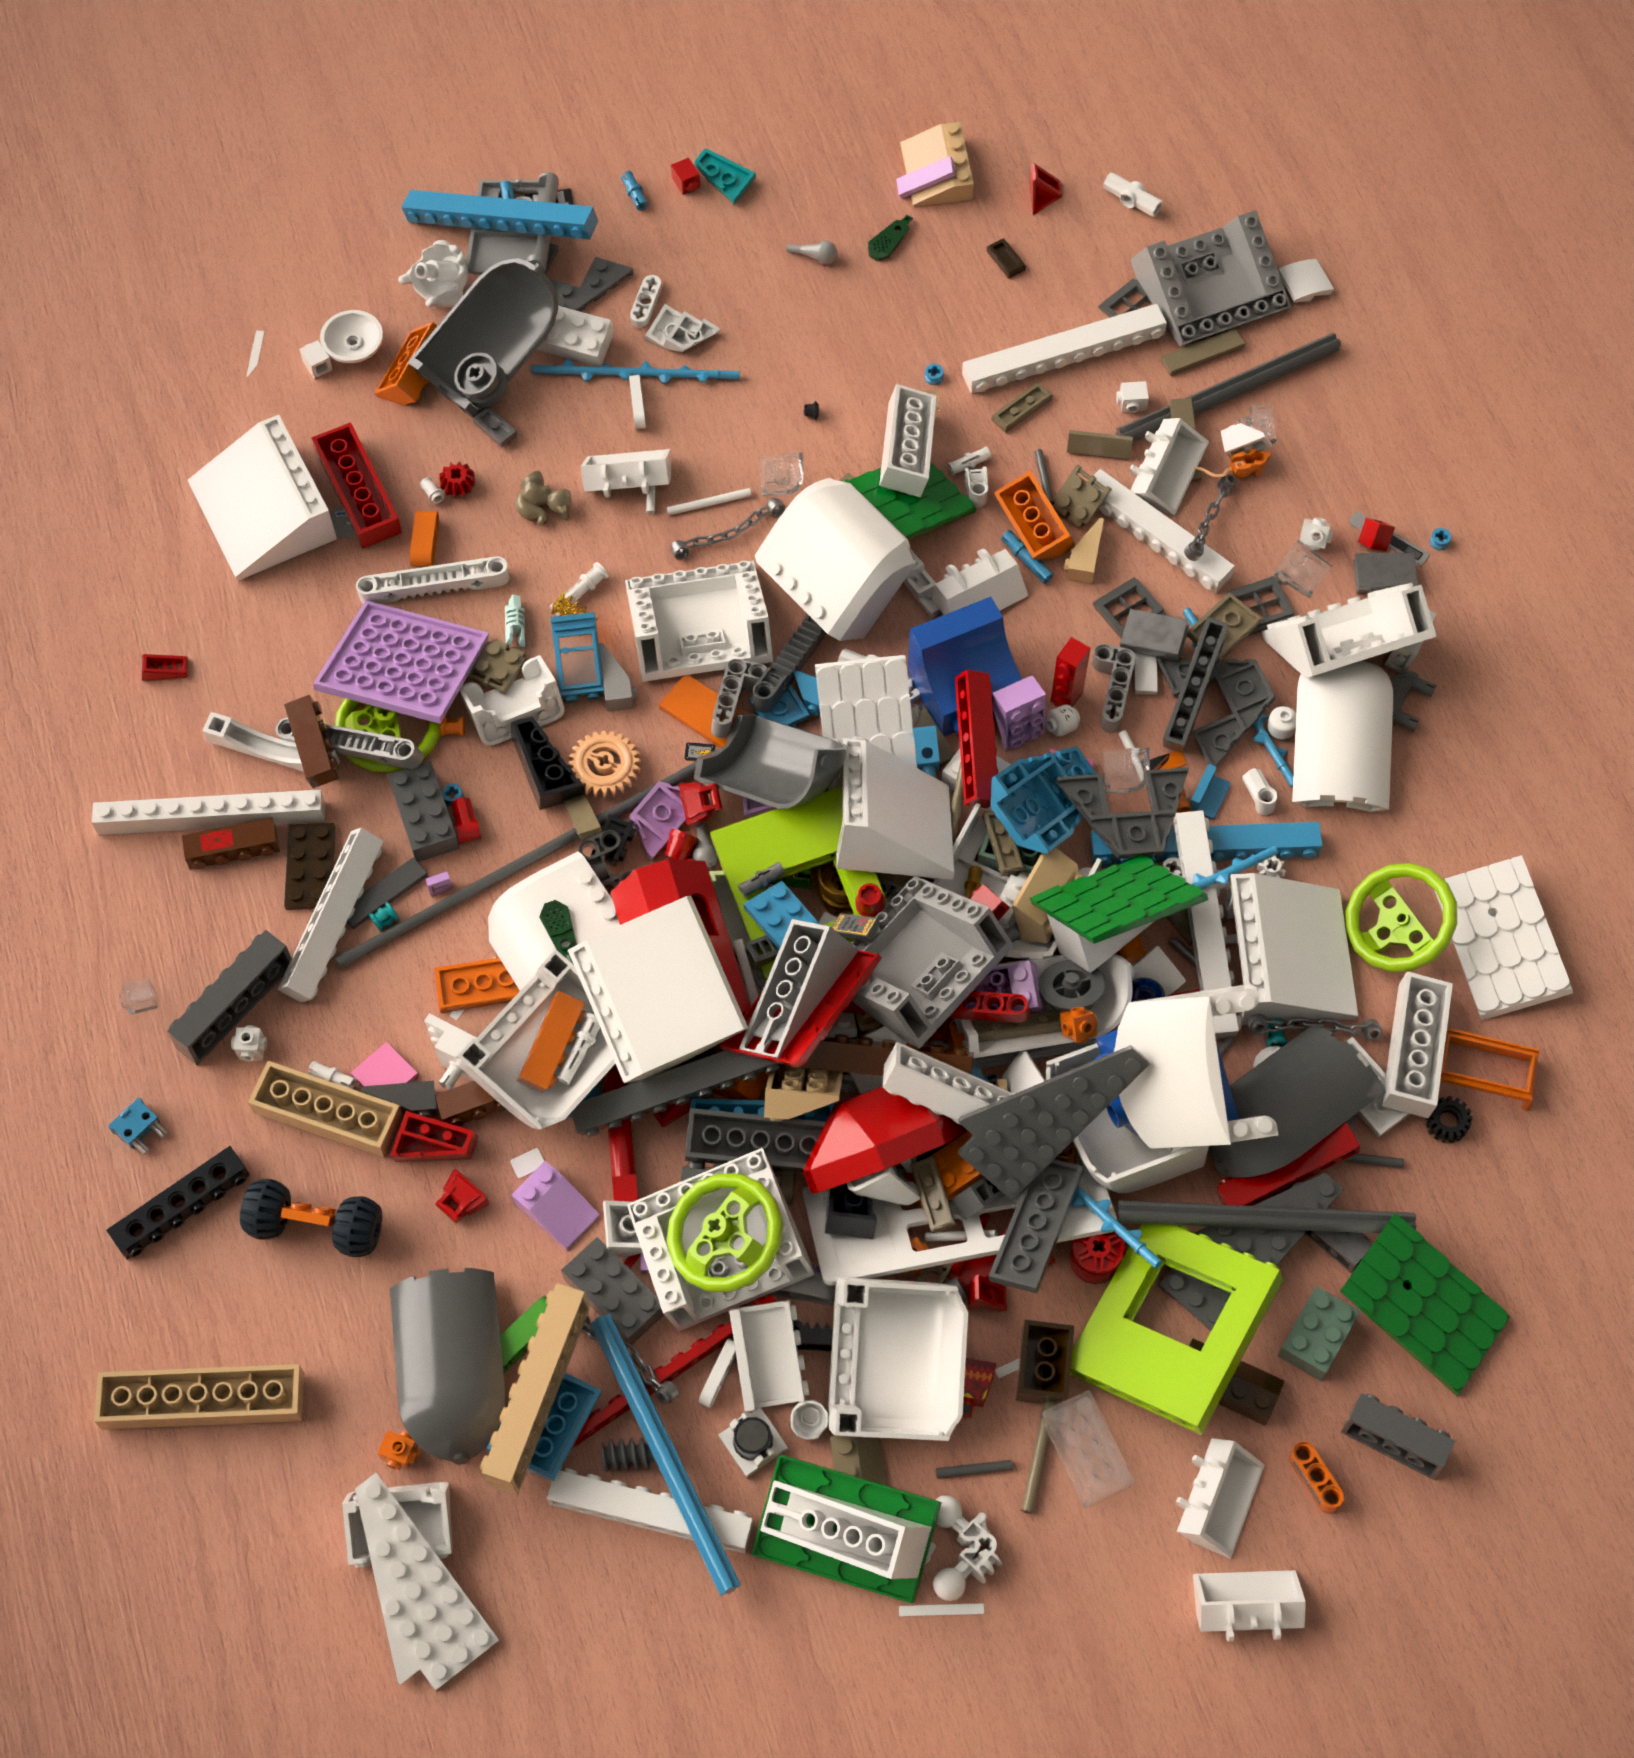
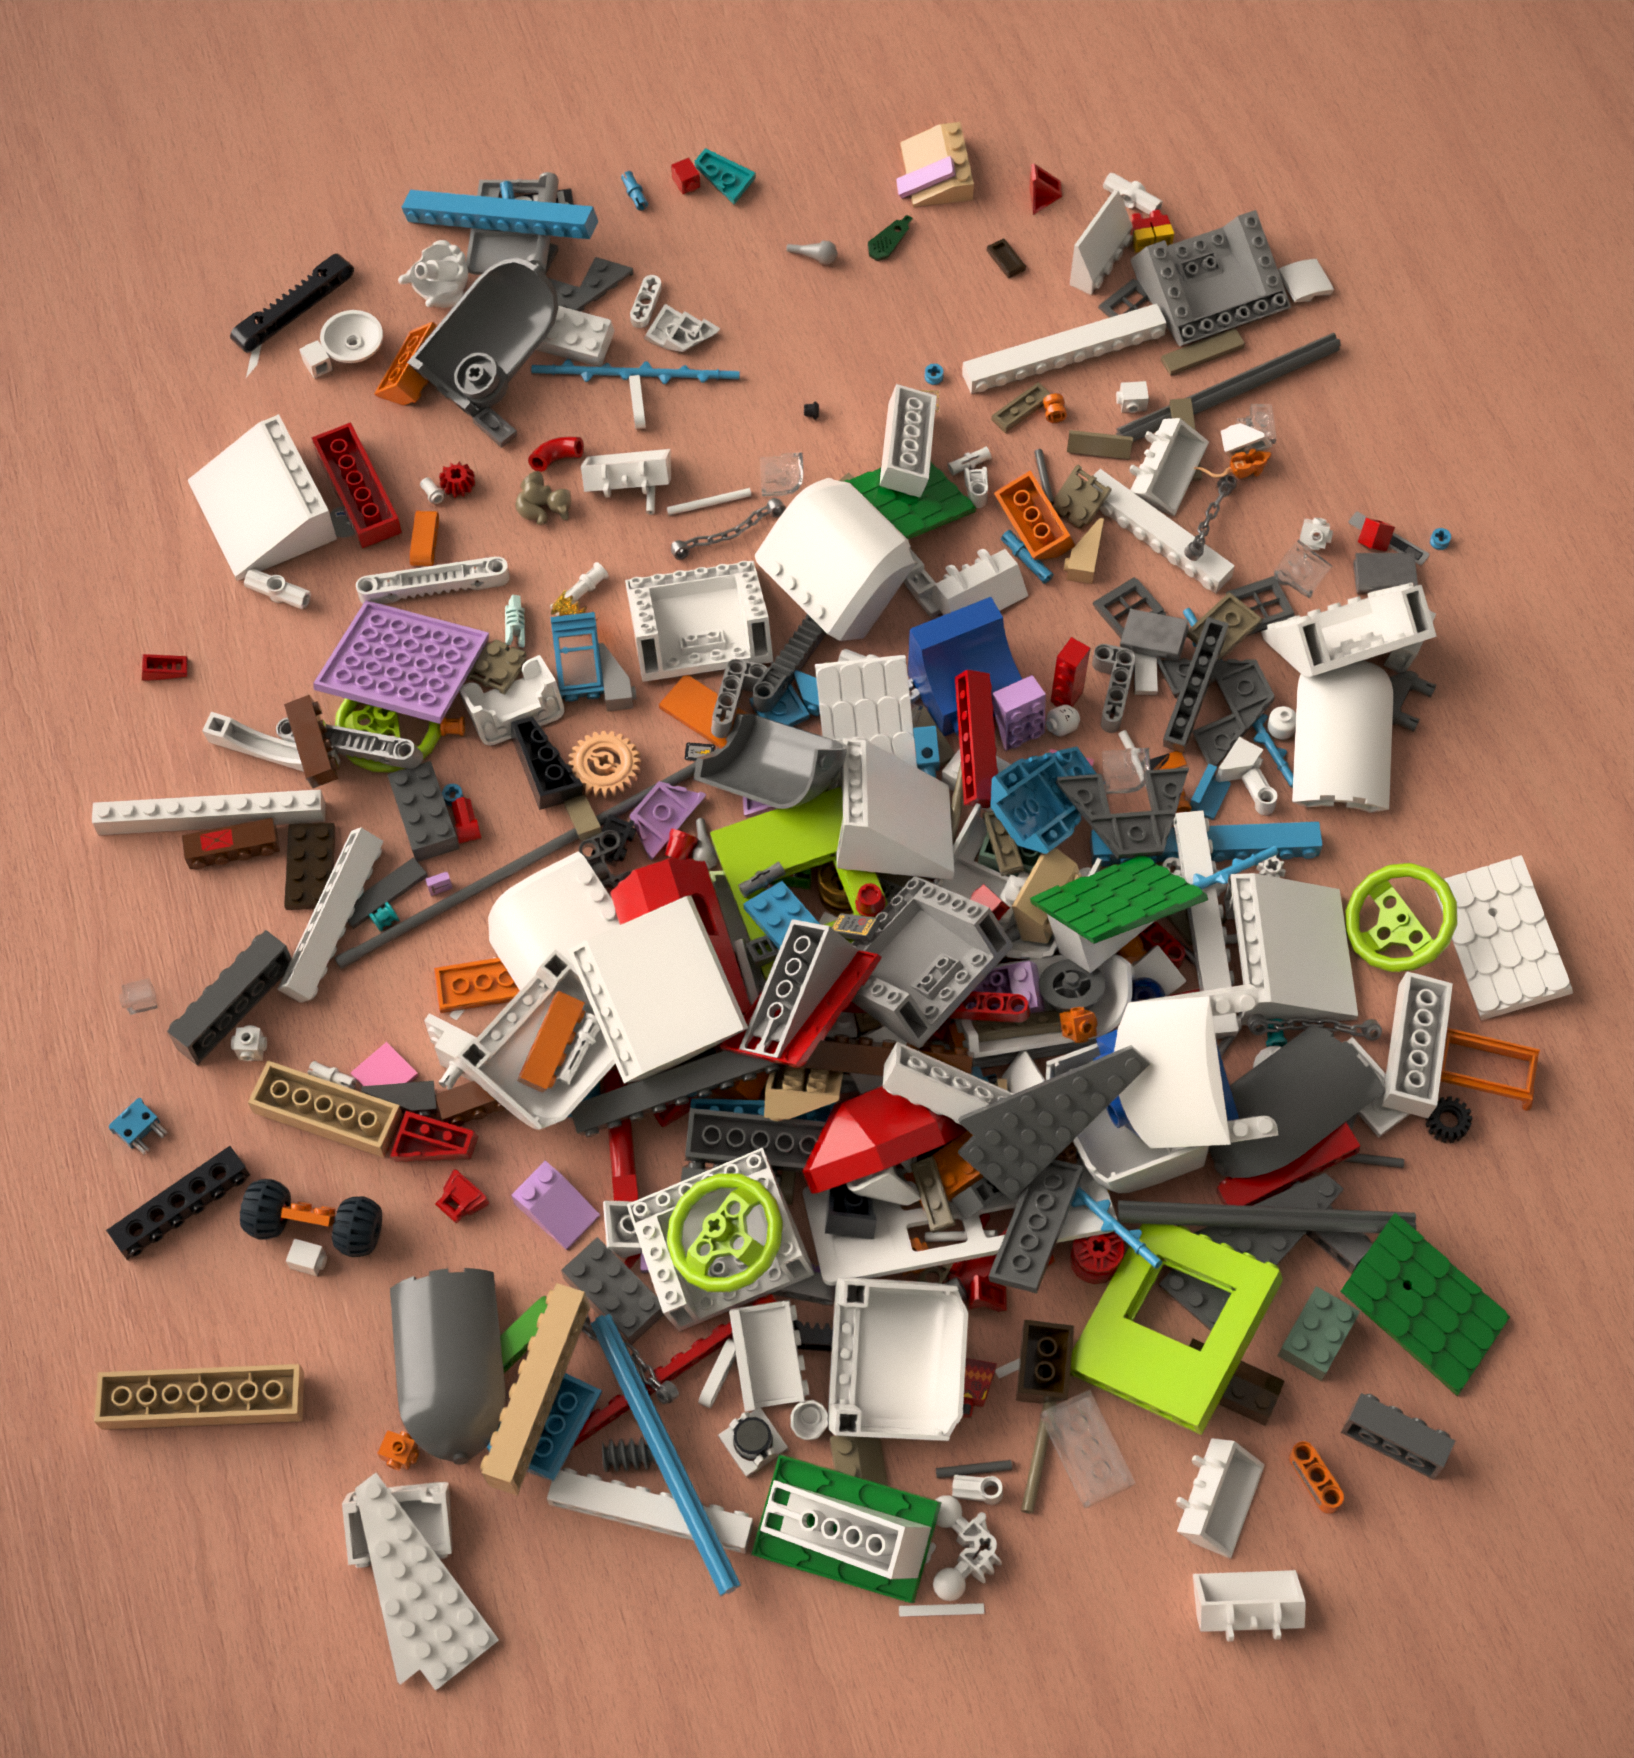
white sticker [510,1148,544,1178] -> none
dark green piece [539,900,577,965] -> none
red piece [679,782,723,827] -> none
pearl gold axle [964,866,983,899] -> none
none -> black gear [230,253,354,353]
none -> white piece [244,569,311,609]
none -> white brick [286,1239,327,1276]
none -> red cylinder [528,436,584,472]
none -> white piece [952,1475,1003,1505]
none -> orange wheel [1043,393,1067,423]
none -> white slope [1070,189,1133,295]
none -> hips [1131,209,1174,253]
none -> red beam [1138,921,1185,969]
none -> white slope [1215,737,1263,782]

